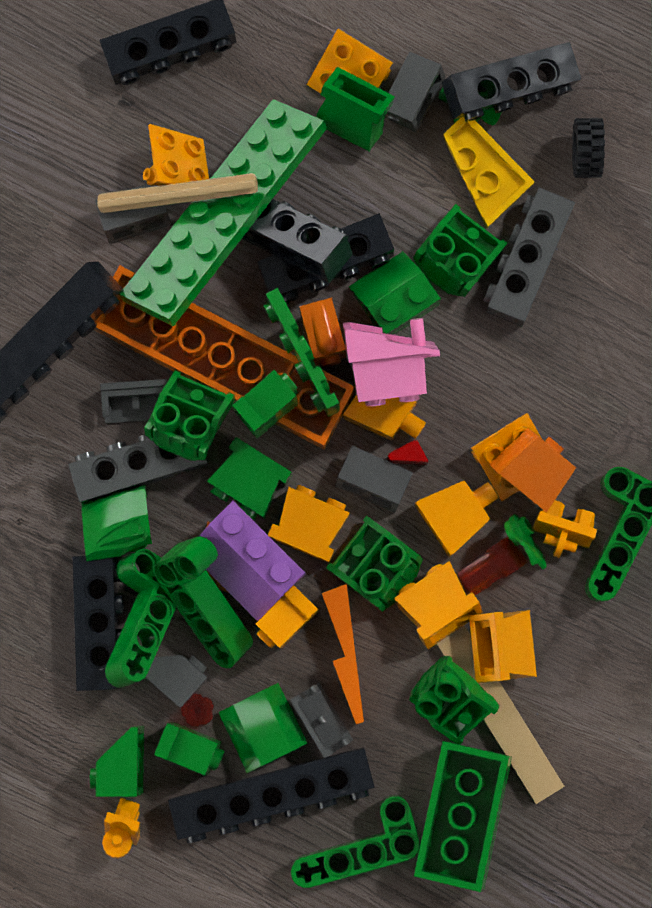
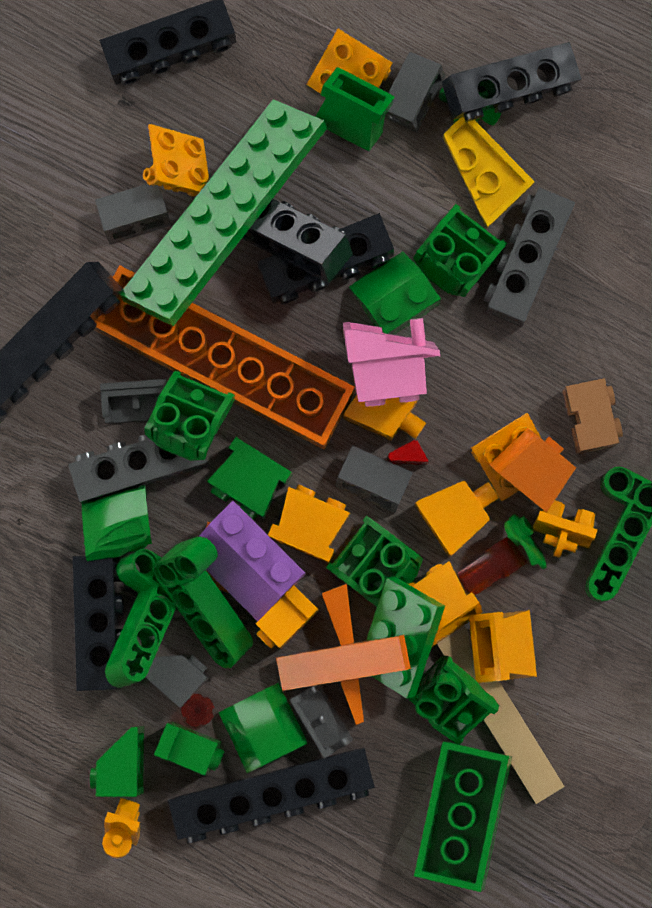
tan axle [97,173,258,213] -> none
green hips [232,370,298,439] -> none
green wing [264,288,340,417] -> none
green beam [291,795,420,888] -> none
orange torso [299,297,346,367] -> none
black tyre [572,118,605,178] -> none
none -> orange slope [276,635,411,691]
none -> green plate [366,577,445,699]
none -> medium nougat brick [563,378,623,454]

